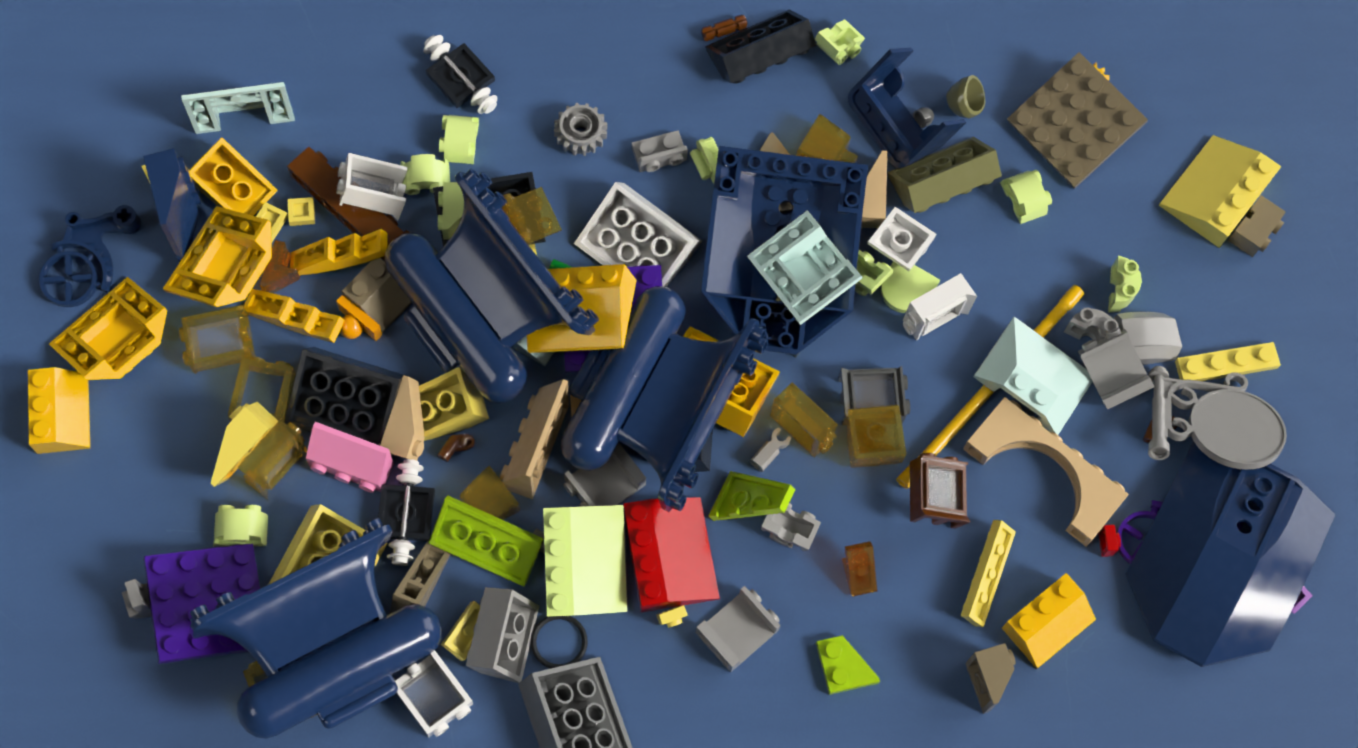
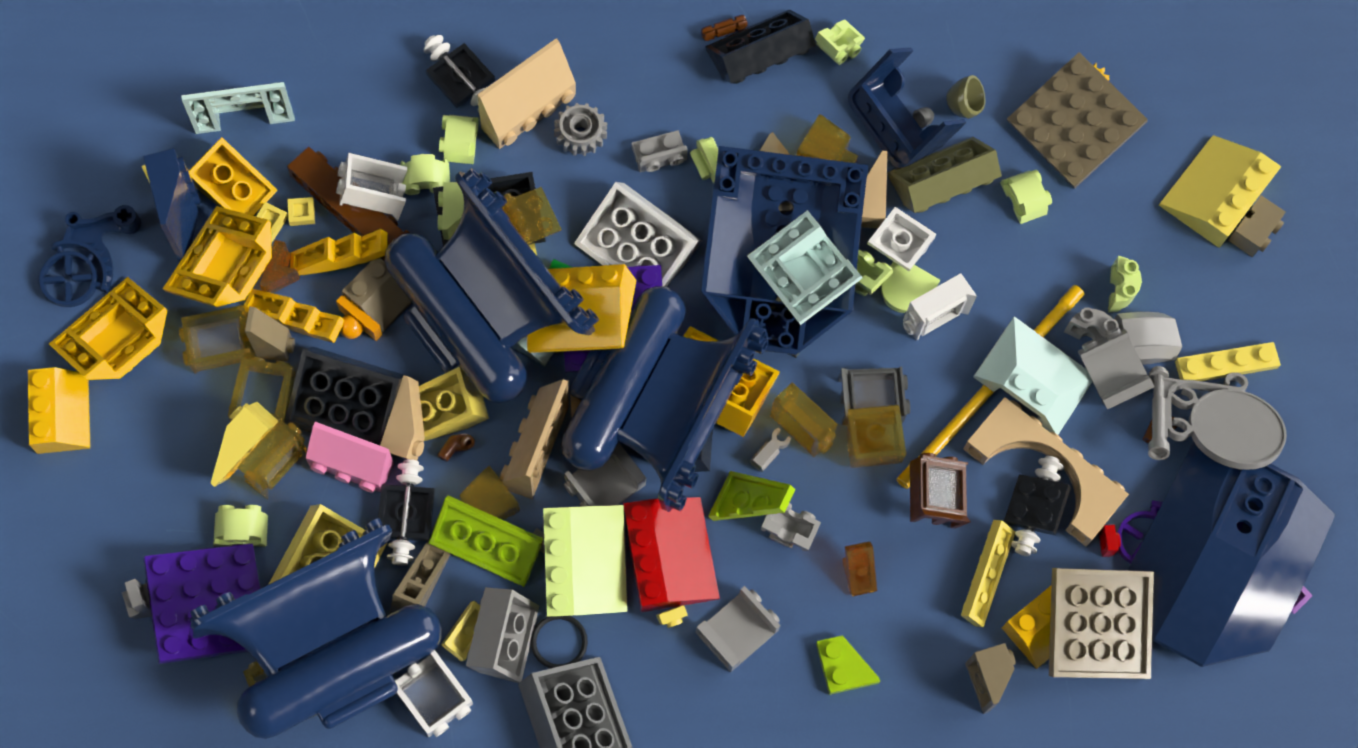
none -> dark tan slope [245,307,295,361]
none -> tan slope [477,38,576,149]
none -> black plate [1004,456,1071,556]
none -> plate [1049,568,1154,679]

